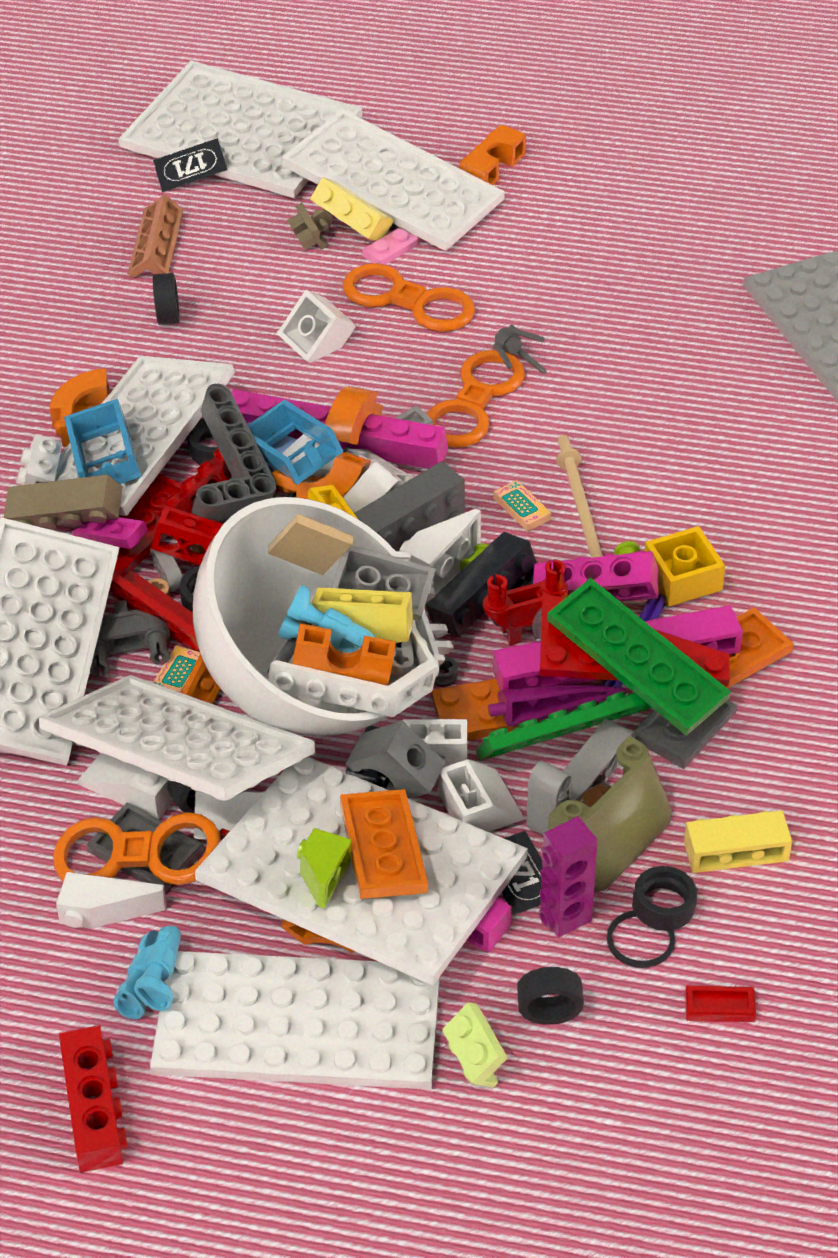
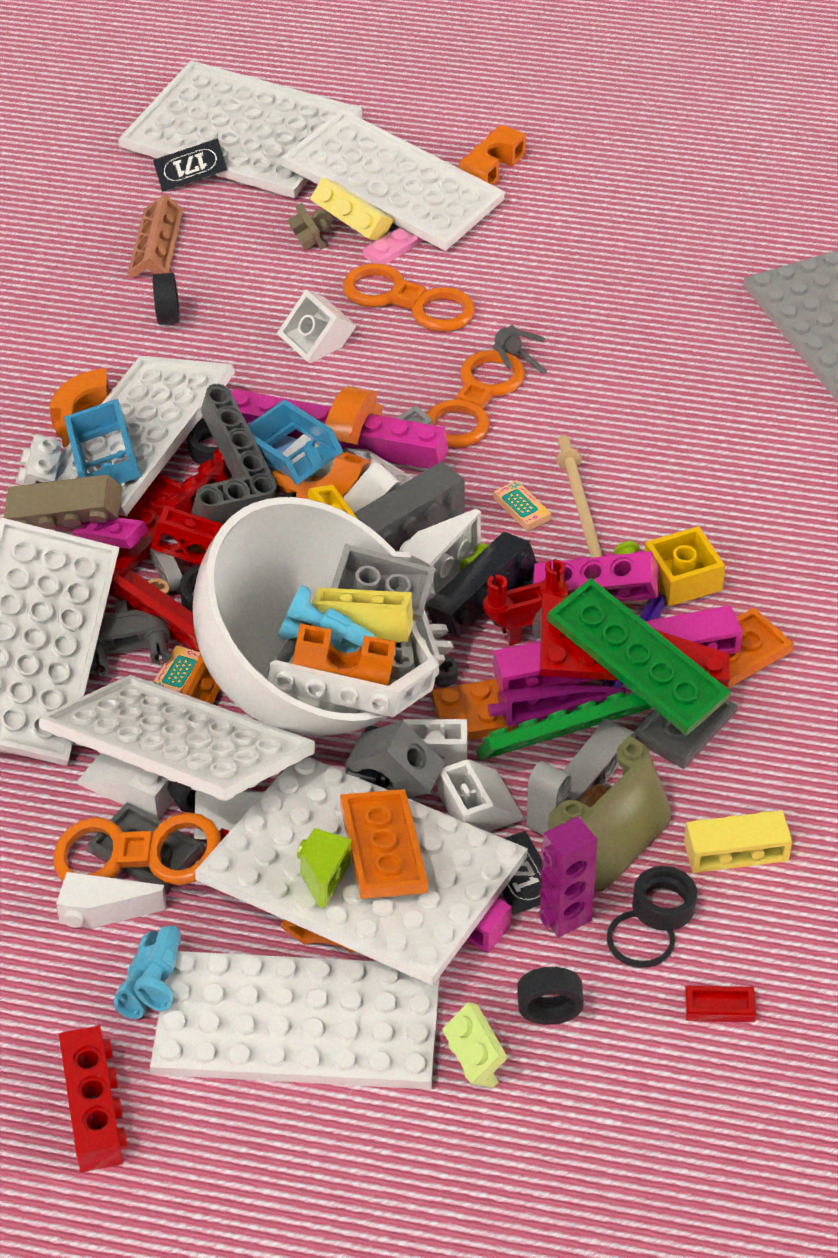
tan tile [268,514,353,575] -> none

